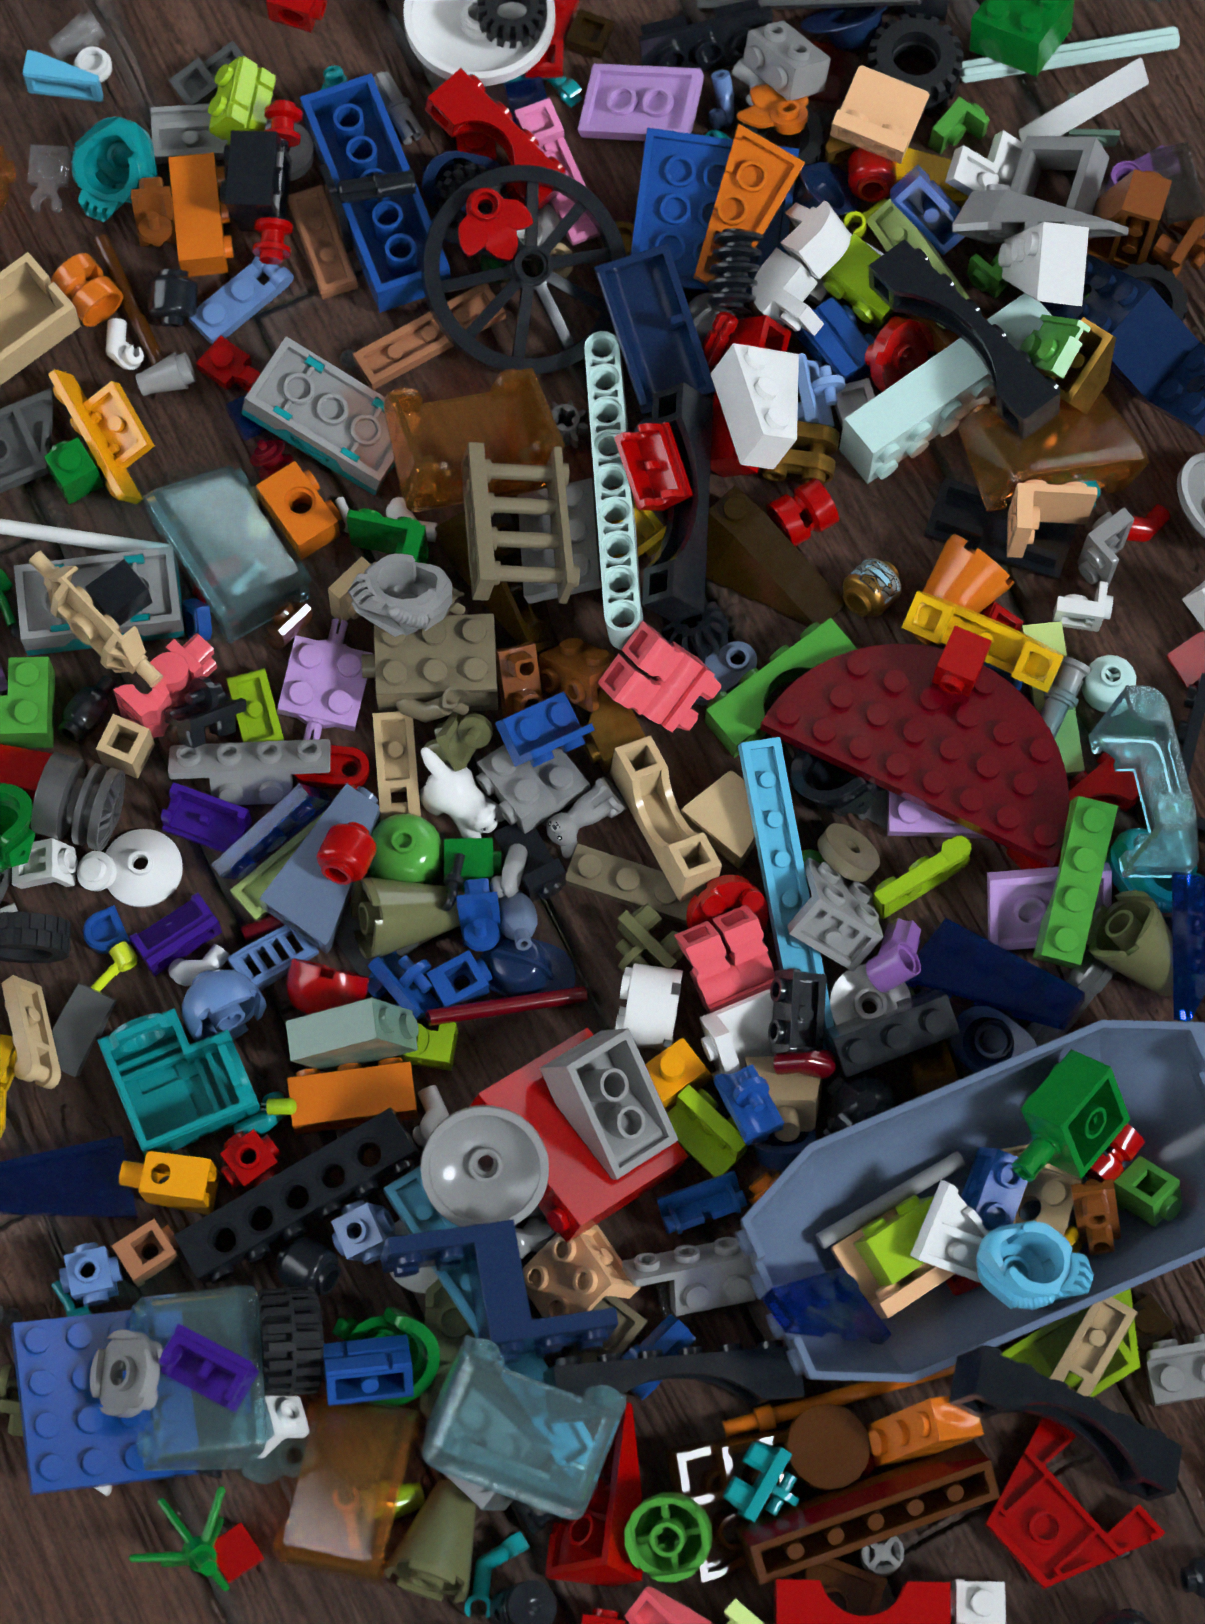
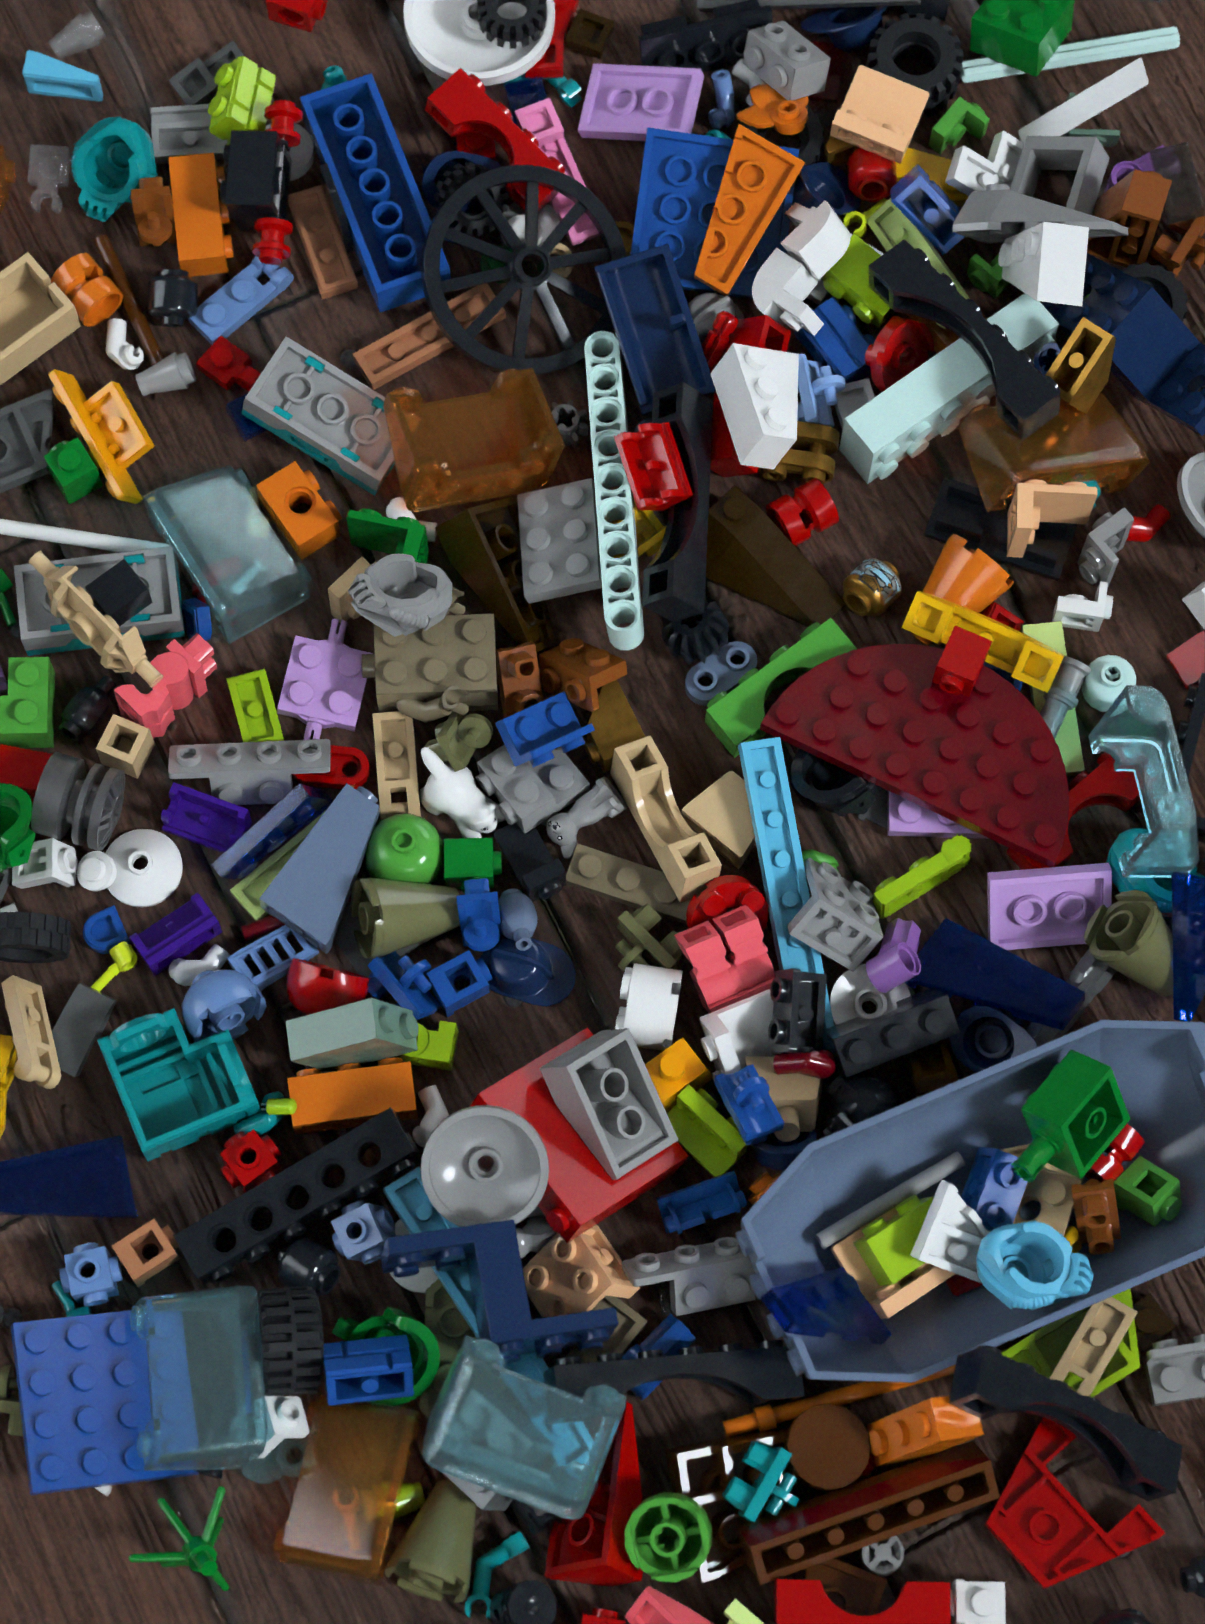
white plate [74,47,112,83] -> none
light grey plate [90,1330,163,1418] -> none
light orange torso [119,1151,221,1215] -> none
dark purple hinge [158,1323,259,1414] -> none
black hips [164,676,246,748] -> none
red tile [214,1522,265,1584] -> none
dark red wheel [250,439,294,480] -> none
reddish brown slope [264,602,313,650] -> none
red head [316,822,377,885] -> none
white piece [335,497,349,533] -> none
black axle [337,169,416,204] -> none
light grey axle [373,72,425,145] -> none
dark red bar [426,986,587,1026] -> none
black hand [442,853,465,912] -> none
red plate [458,188,533,261] -> none
dark tan fence [461,442,580,604] -> none
light grey arm [490,844,528,898] -> none
coral hips [597,620,721,733] -> none
black piece [705,228,764,314] -> none
dark tan piece [817,823,880,882] -> none
bright green plate [1020,314,1091,378] -> none
bright green arch [1033,796,1118,968] -> none

